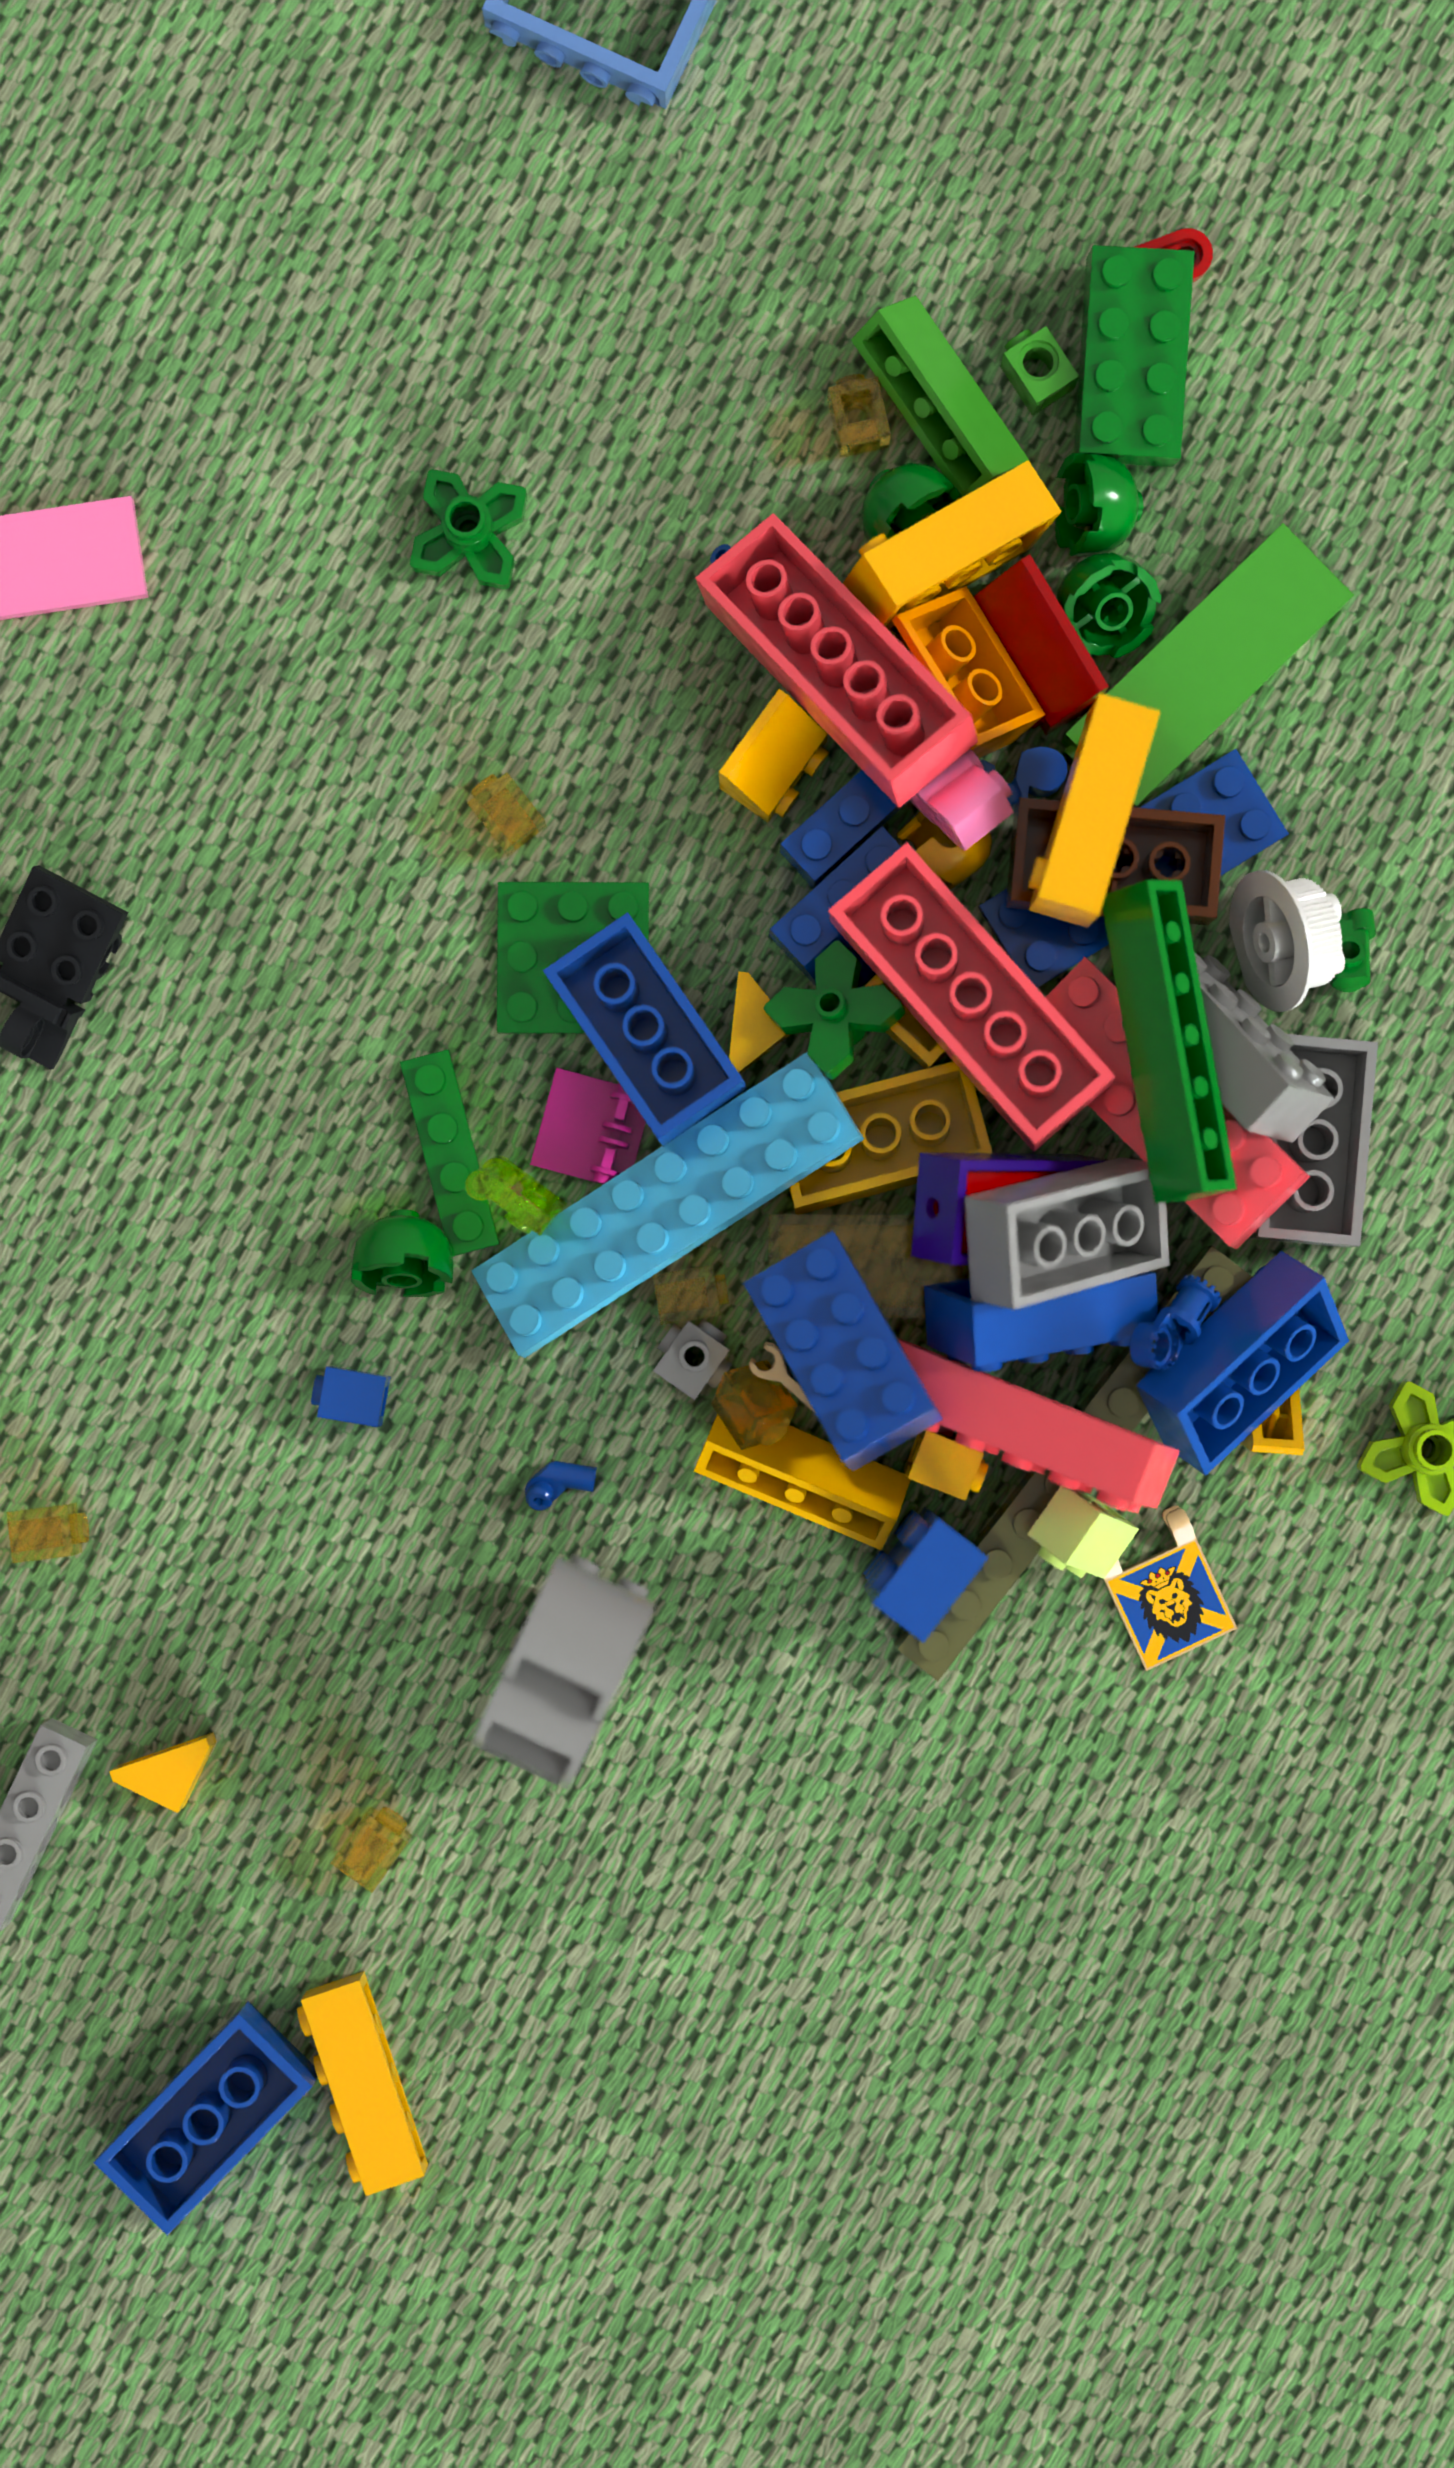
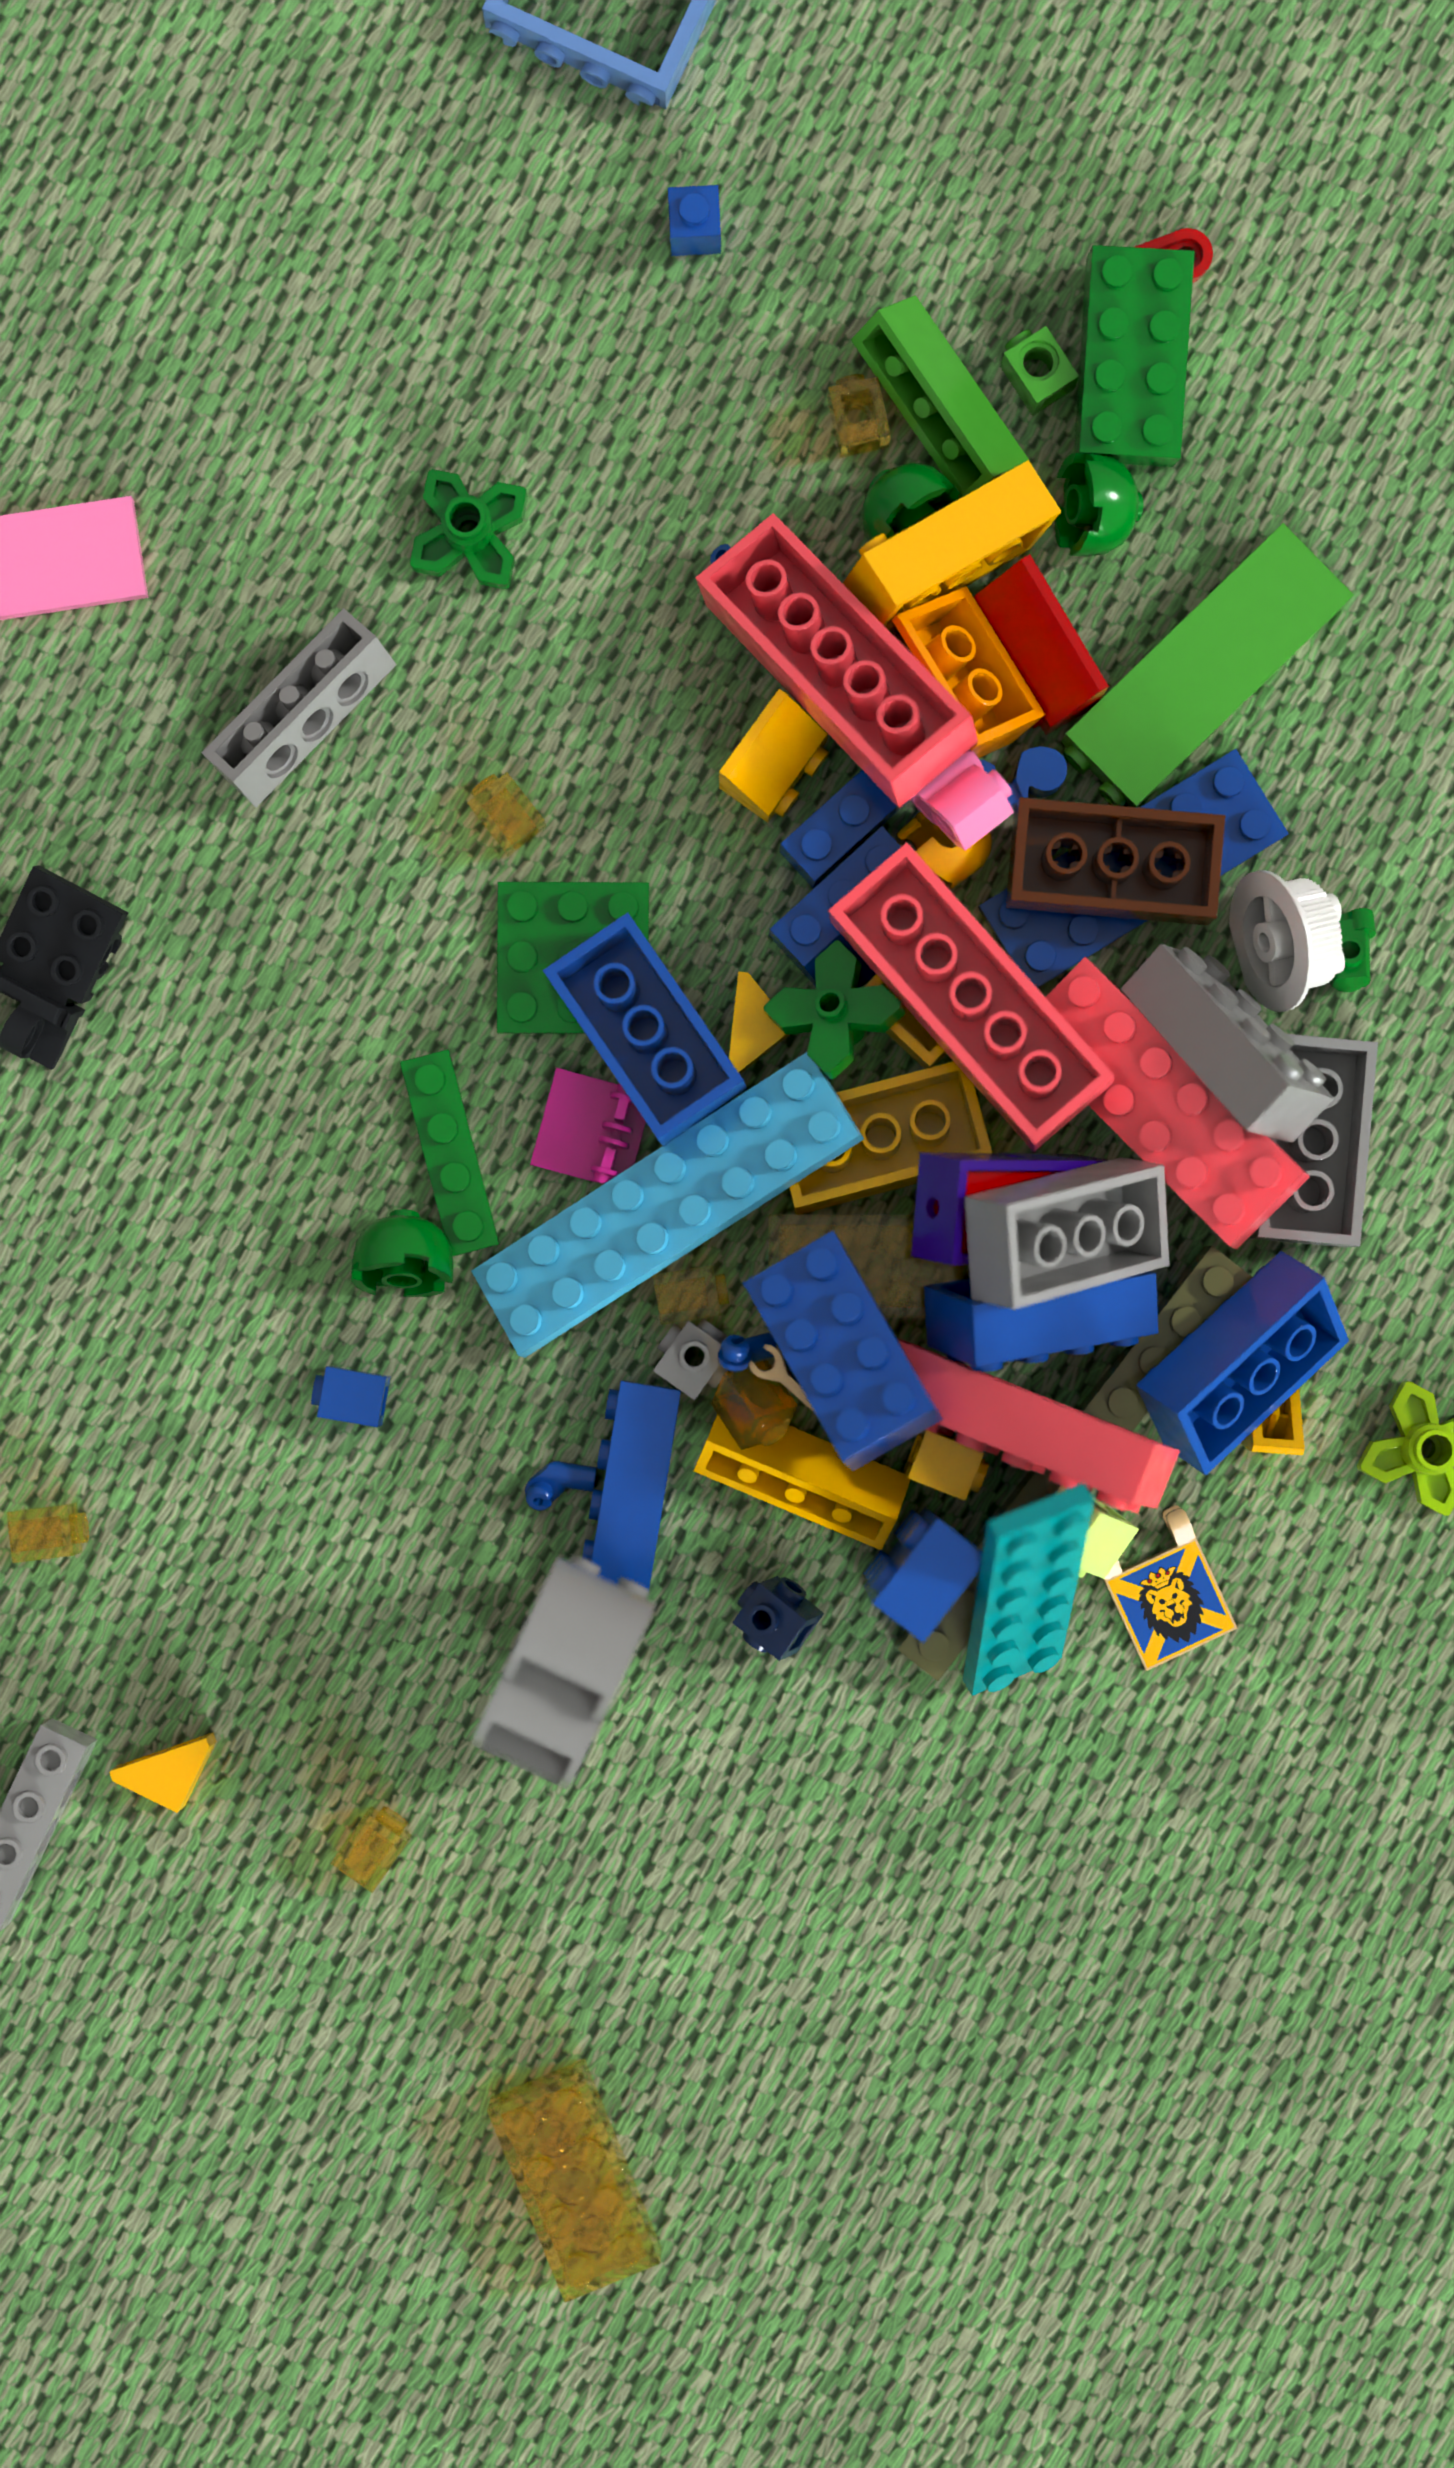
blue brick [94,2001,317,2235] -> none
yellow brick [297,1971,428,2196] -> none
clear neon green plate [465,1156,568,1236] -> none
yellow brick [1028,693,1161,928] -> none
green cylinder [1057,552,1161,658] -> none
green brick [1102,880,1237,1204] -> none
blue connector [1130,1275,1222,1371] -> none
none -> light grey brick [201,608,397,807]
none -> clear yellow brick [487,2058,662,2303]
none -> blue brick [582,1380,681,1590]
none -> blue brick [668,185,721,256]
none -> blue arm [718,1333,777,1372]
none -> dark blue brick [732,1576,824,1661]
none -> teal plate [963,1483,1095,1696]

